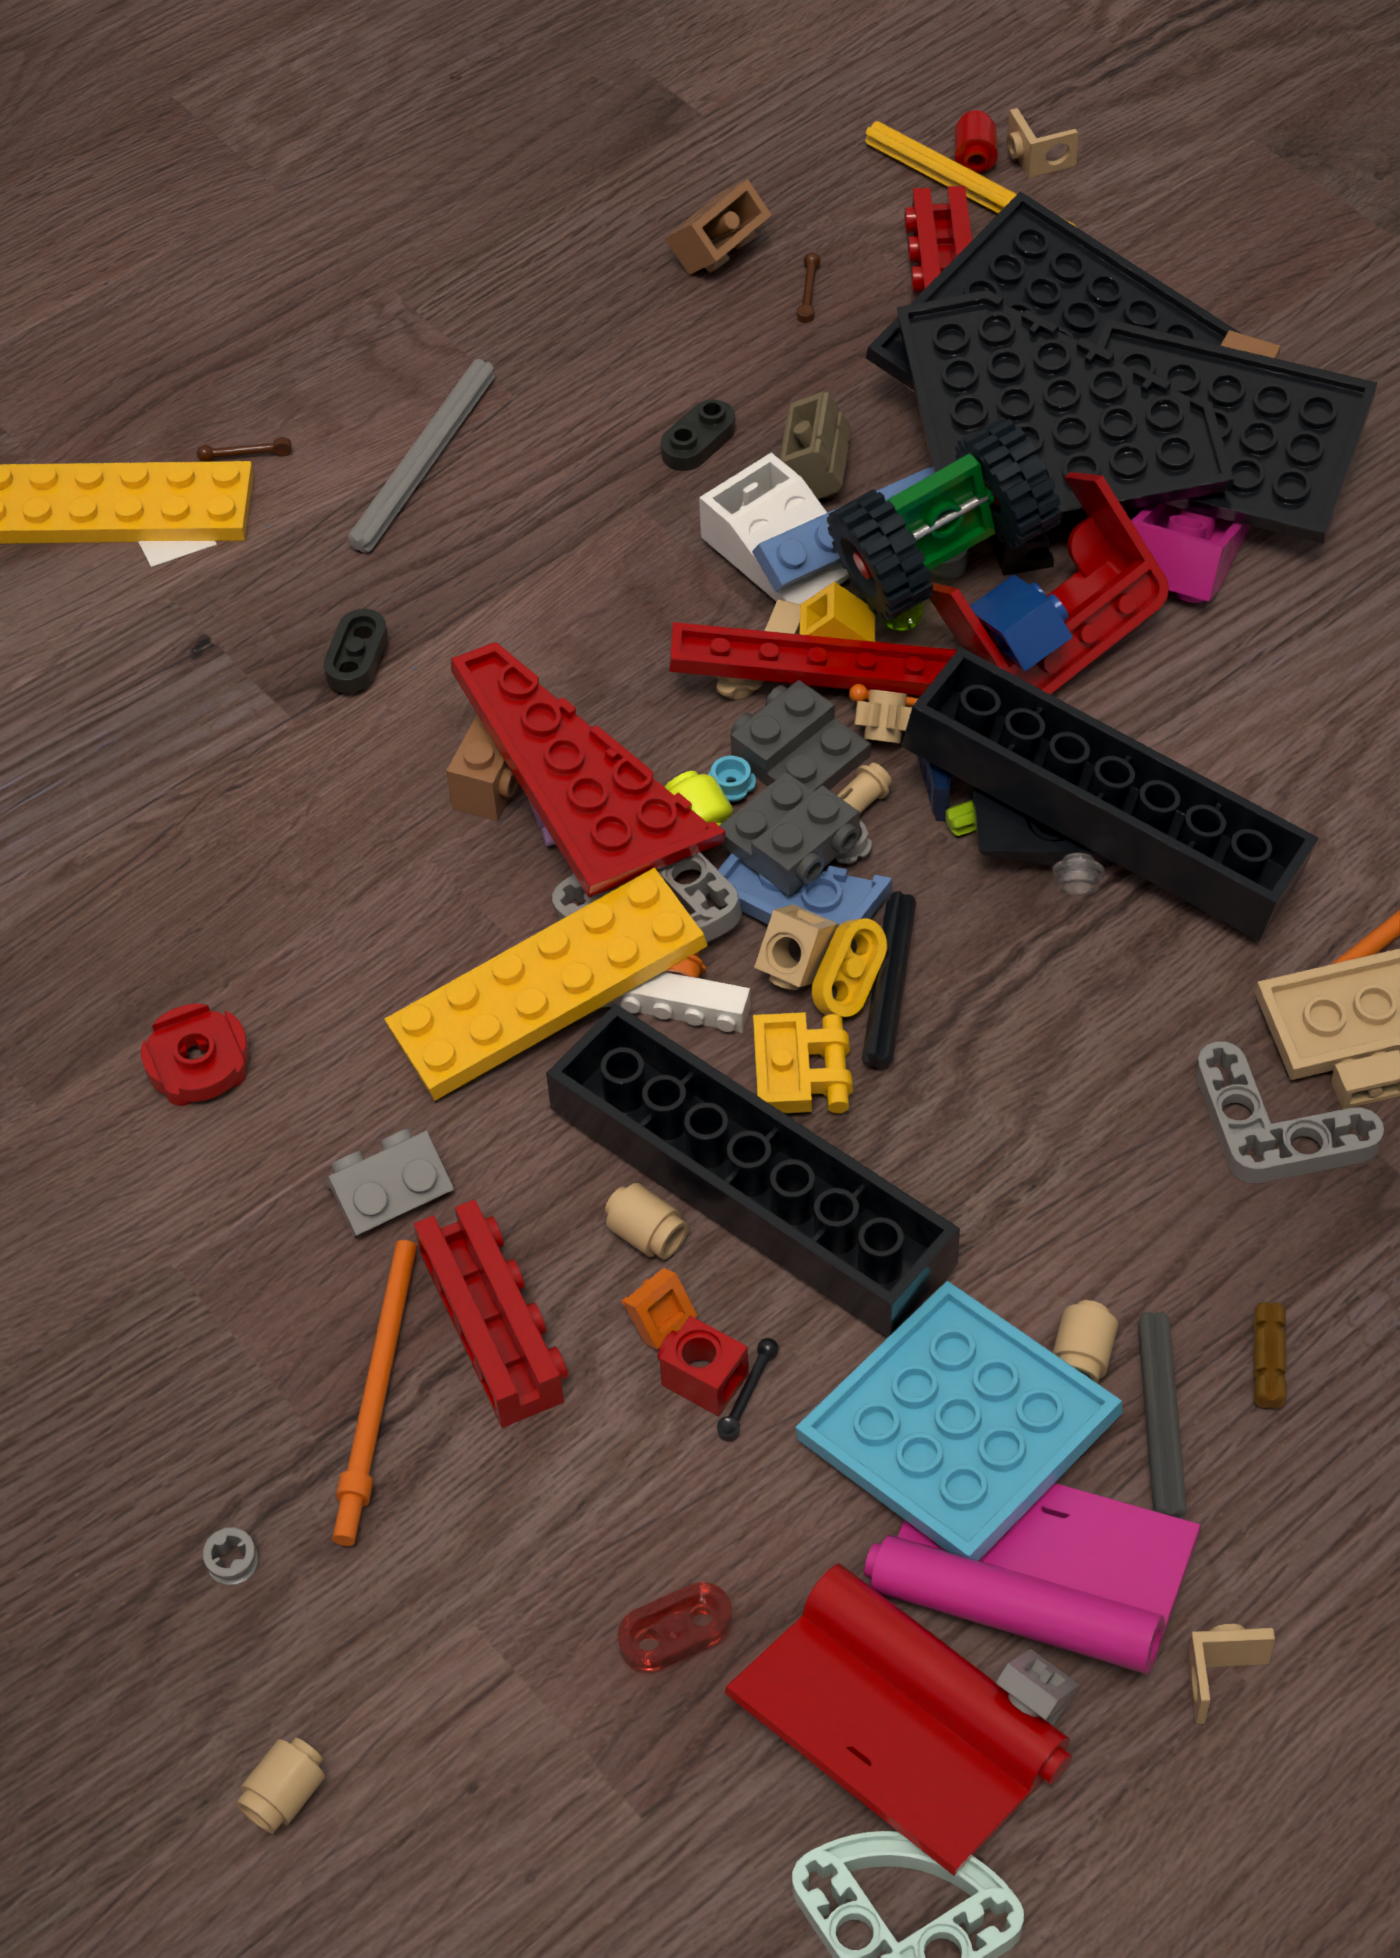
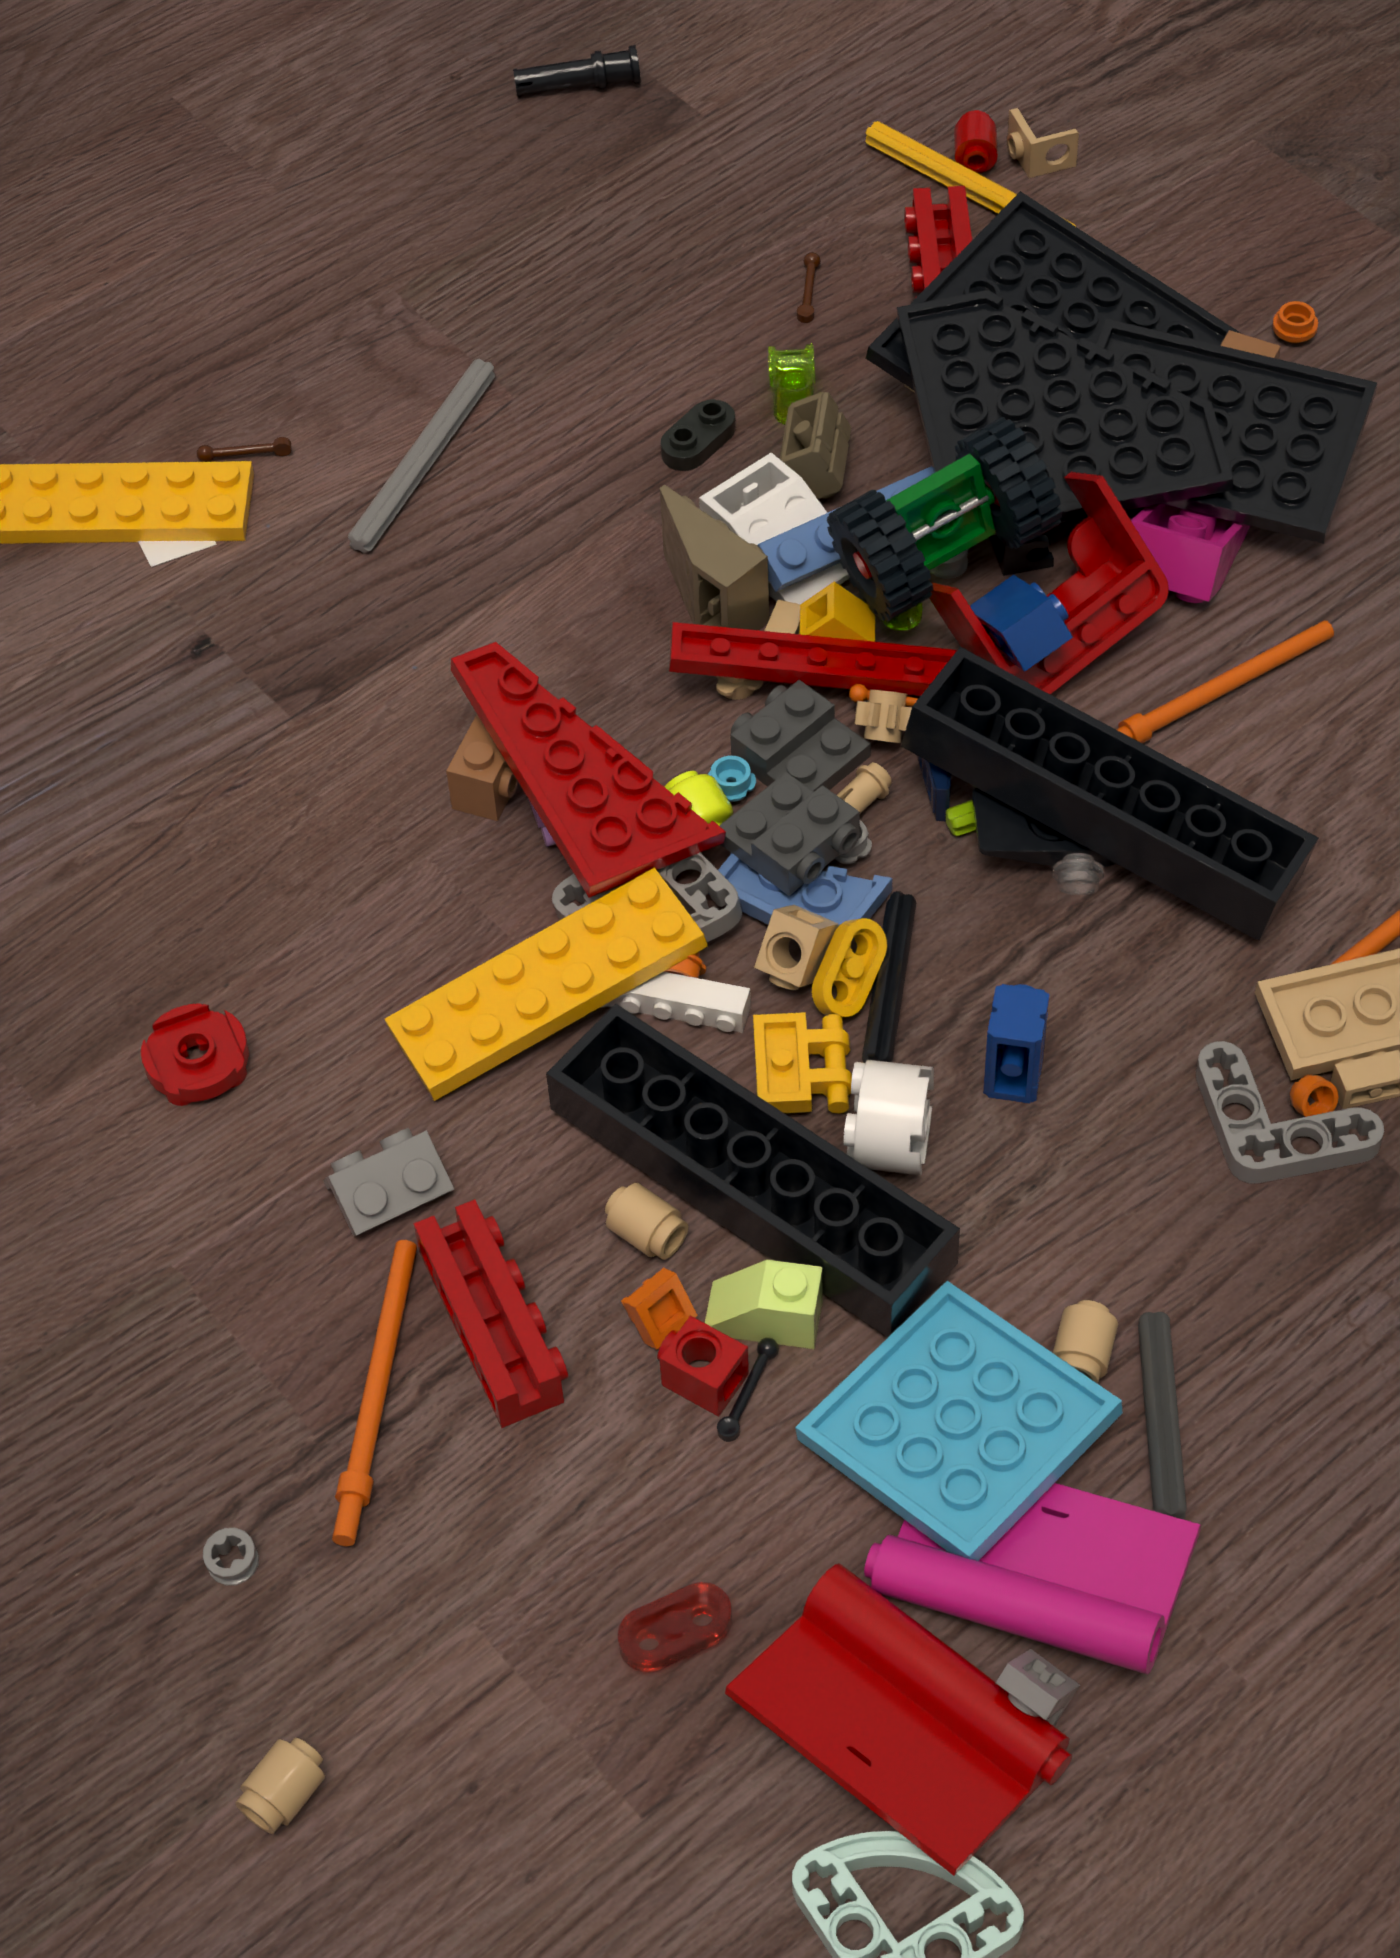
pearl dark grey plate [324,609,388,693] -> none
medium nougat brick [664,178,772,275] -> none
tan bracket [1187,1624,1275,1724] -> none
pearl gold axle [1254,1302,1287,1409] -> none
none -> black pin [513,45,641,96]
none -> dark tan slope [660,485,769,630]
none -> yellowish green slope [705,1260,823,1349]
none -> clear neon green piece [768,344,815,425]
none -> white brick [844,1060,934,1175]
none -> blue brick [983,984,1050,1103]
none -> orange bar [1116,620,1334,744]
none -> orange plate [1272,301,1318,343]
none -> orange hinge [1290,1074,1339,1117]

